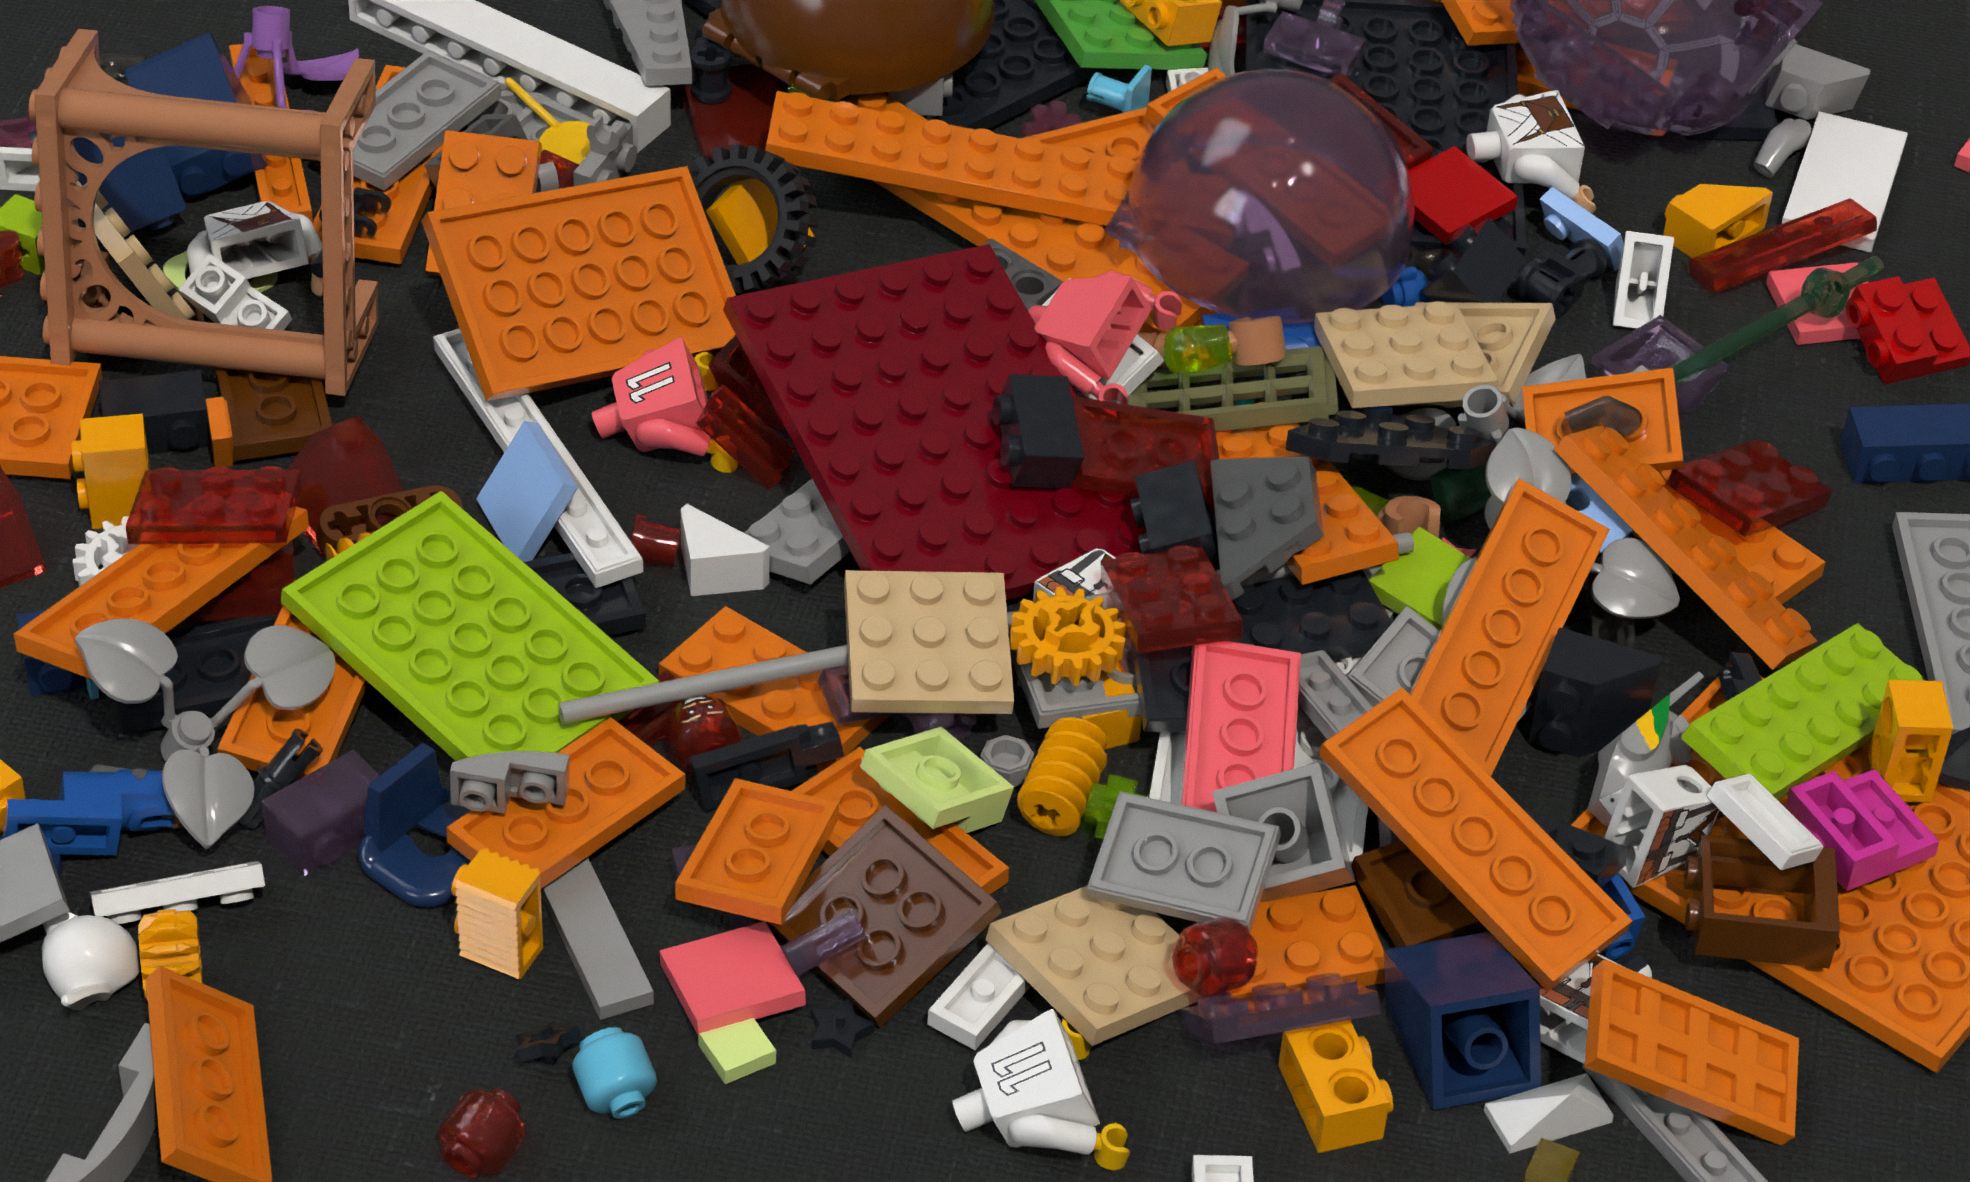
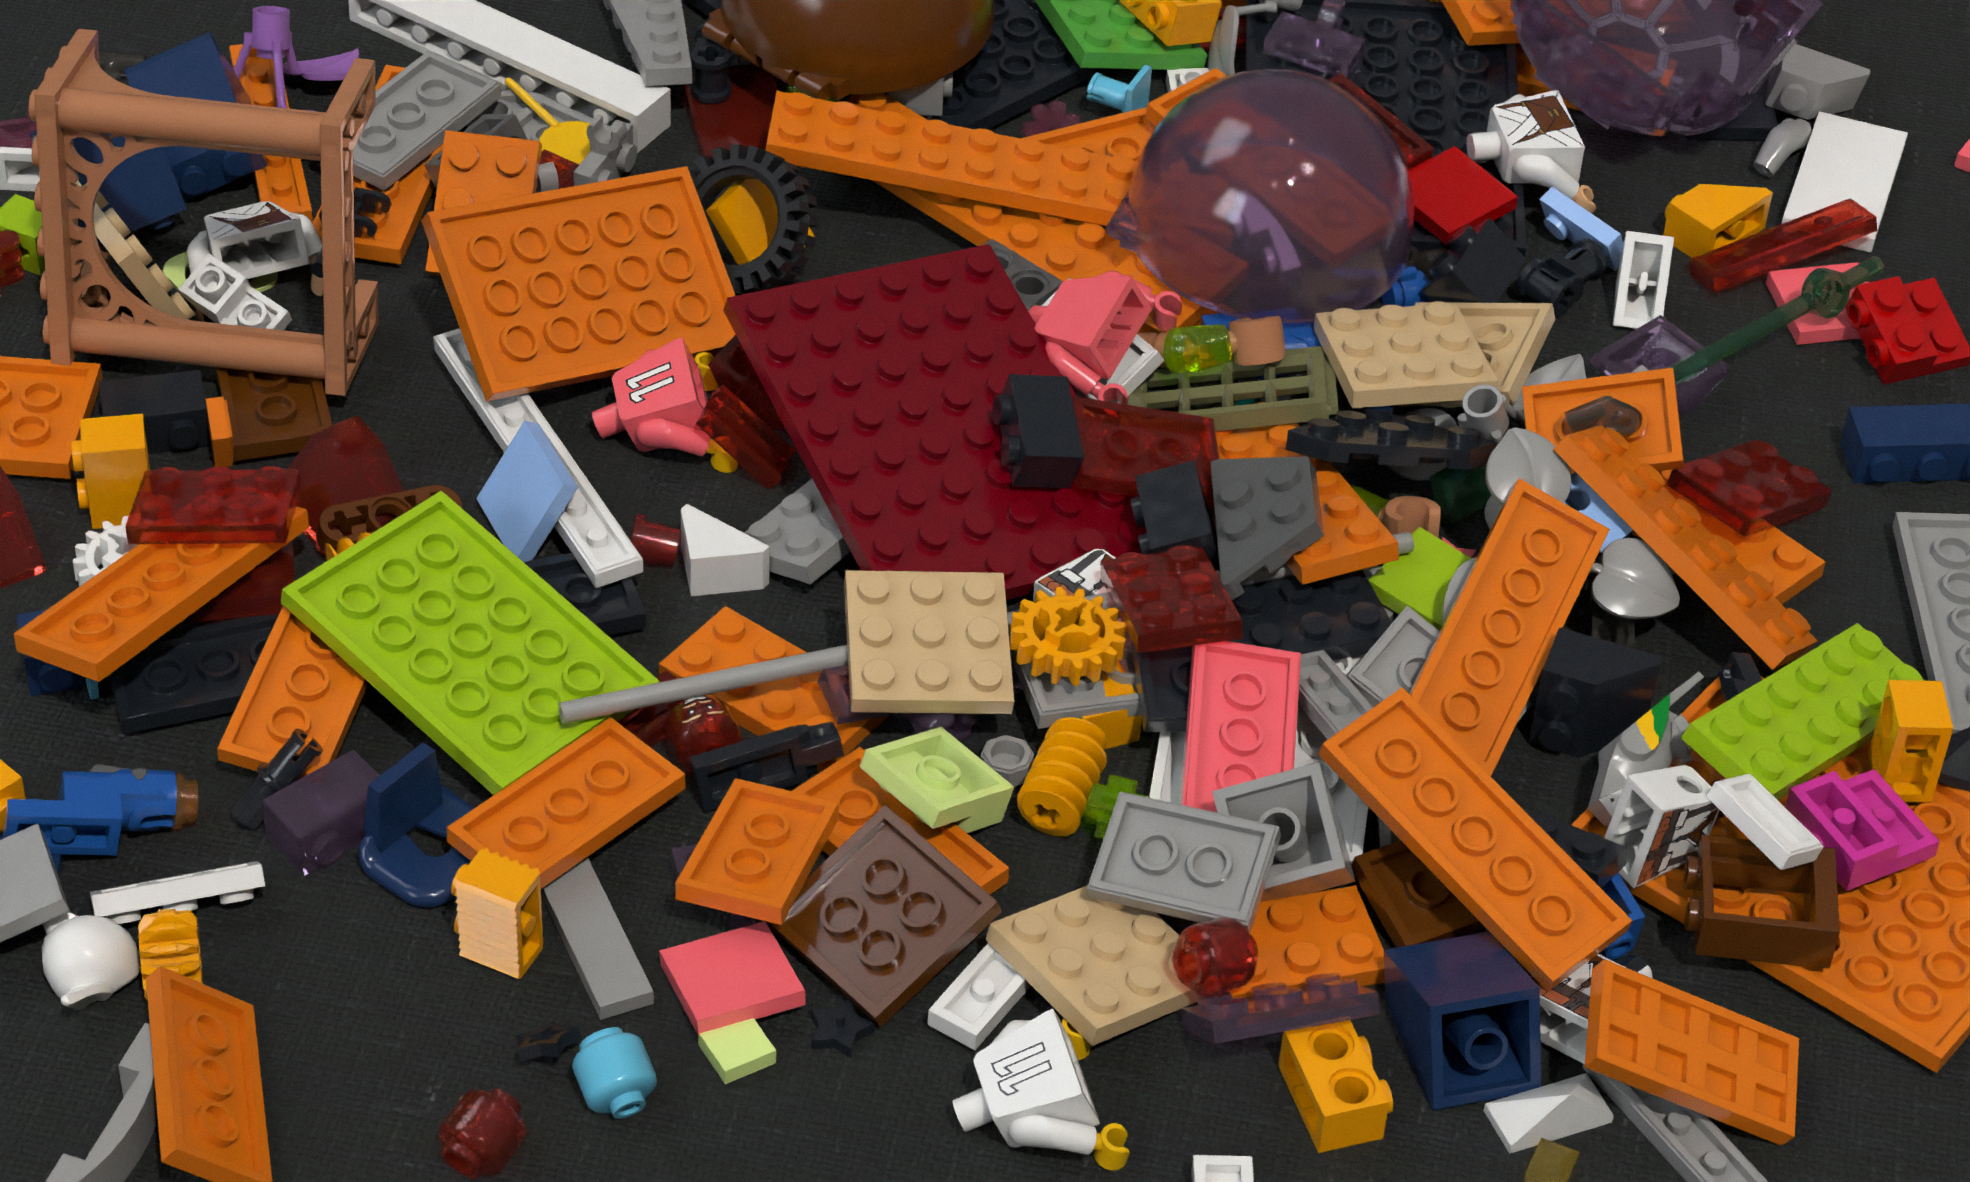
light grey plant [74,619,335,849] -> none
light grey slope [450,751,570,814] -> none
clear purple piece [781,909,867,976] -> none

